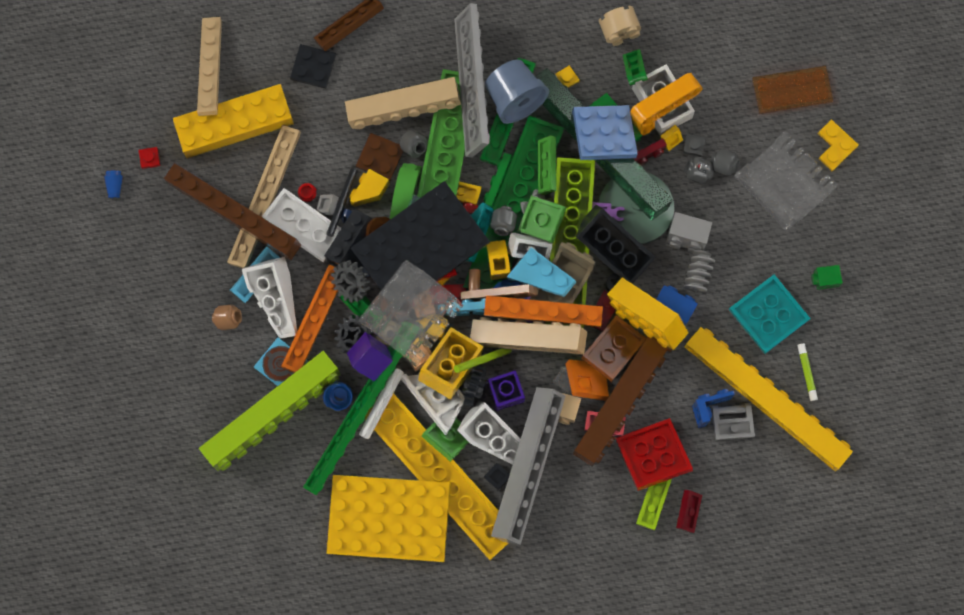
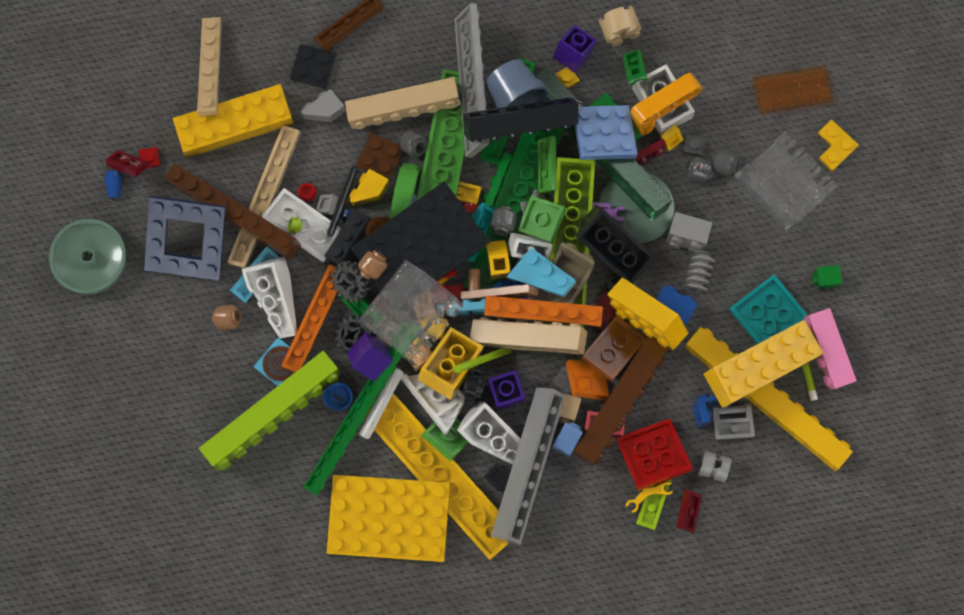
none -> sand green dish [49,219,127,295]
none -> dark red plate [105,150,148,177]
none -> dark blue plate [144,195,227,281]
none -> lime plate [287,216,303,235]
none -> light grey slope [301,89,345,122]
none -> medium nougat head [358,250,387,280]
none -> black brick [463,97,579,142]
none -> dark purple head [553,25,597,73]
none -> medium blue slope [553,422,583,458]
none -> yellow piece [626,482,673,513]
none -> light grey wheel [698,451,732,483]
none -> yellow brick [703,320,824,408]
none -> bright pink brick [803,308,856,390]

